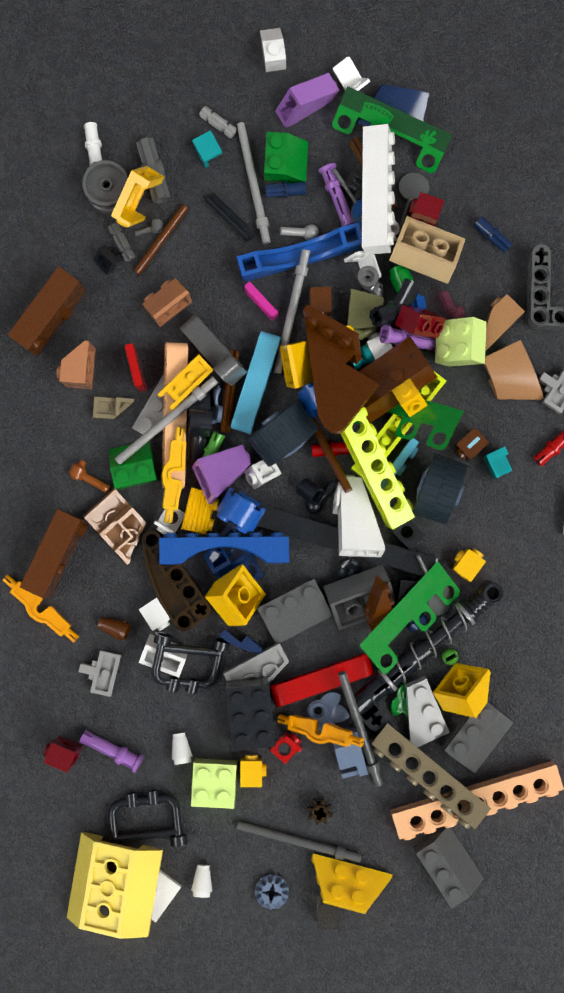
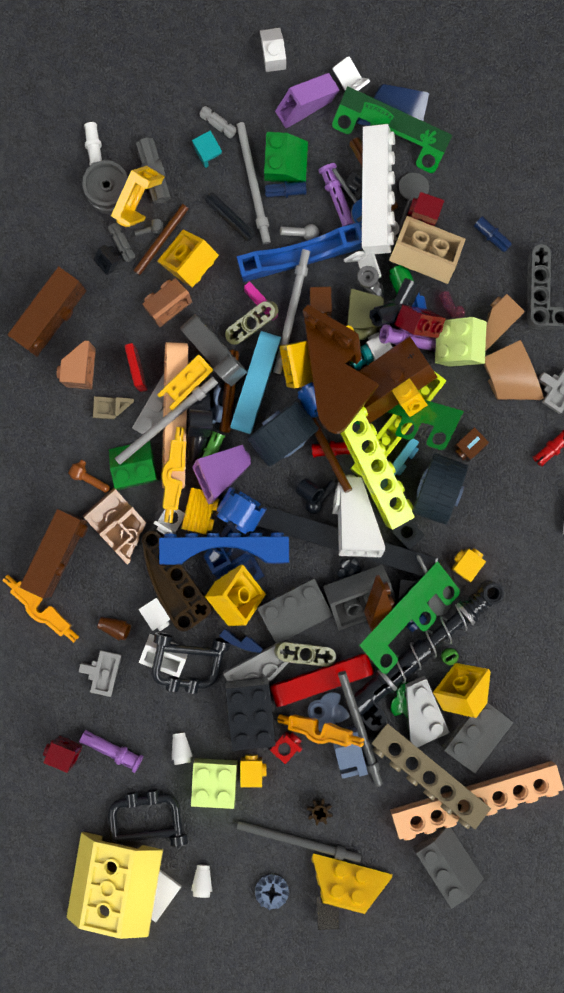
white bracket [245,460,282,489] -> none
teal panel [483,447,512,479] -> none
none -> yellow slope [157,229,219,288]
none -> olive beam [225,301,278,345]
none -> olive beam [274,641,336,667]

